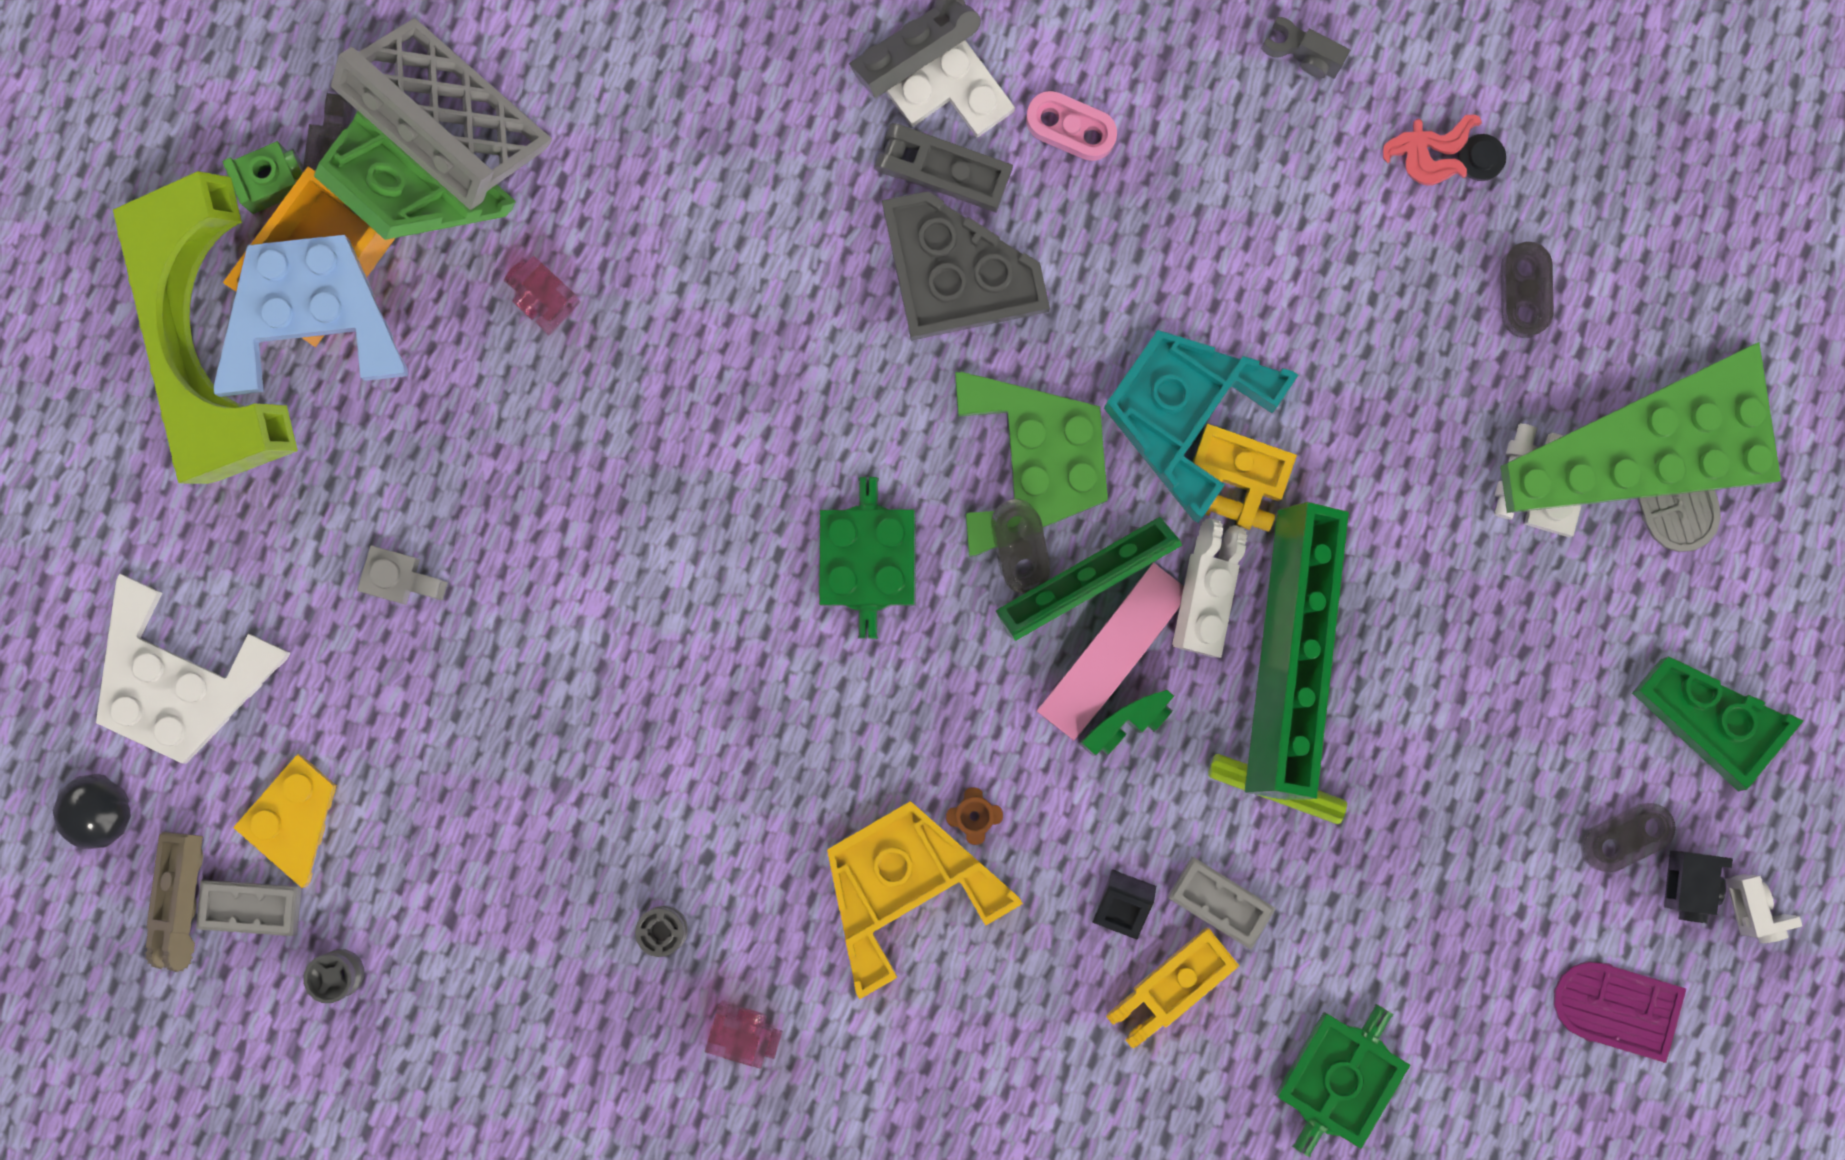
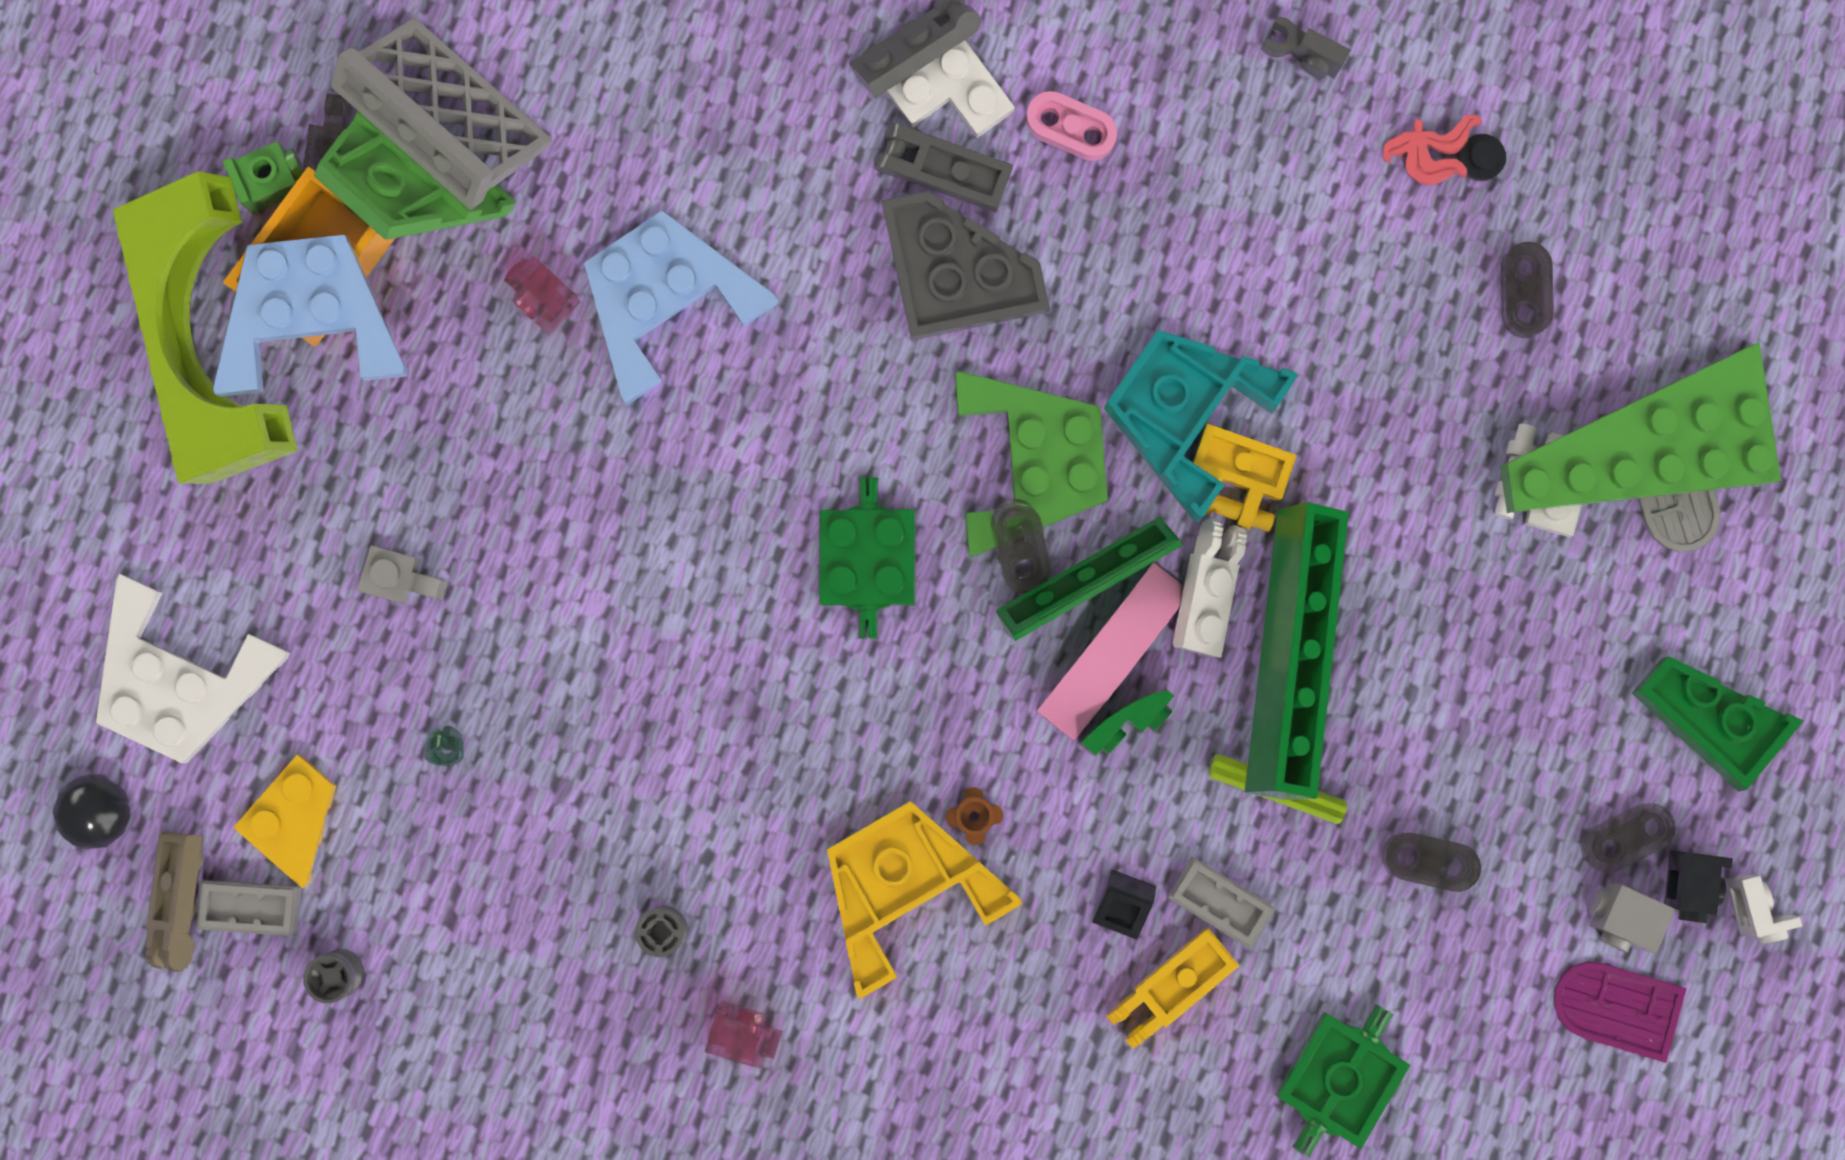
none -> hinge [425,725,464,766]
none -> light blue wing [584,211,779,405]
none -> clear smoke plate [1382,832,1481,892]
none -> light grey brick [1589,883,1676,954]

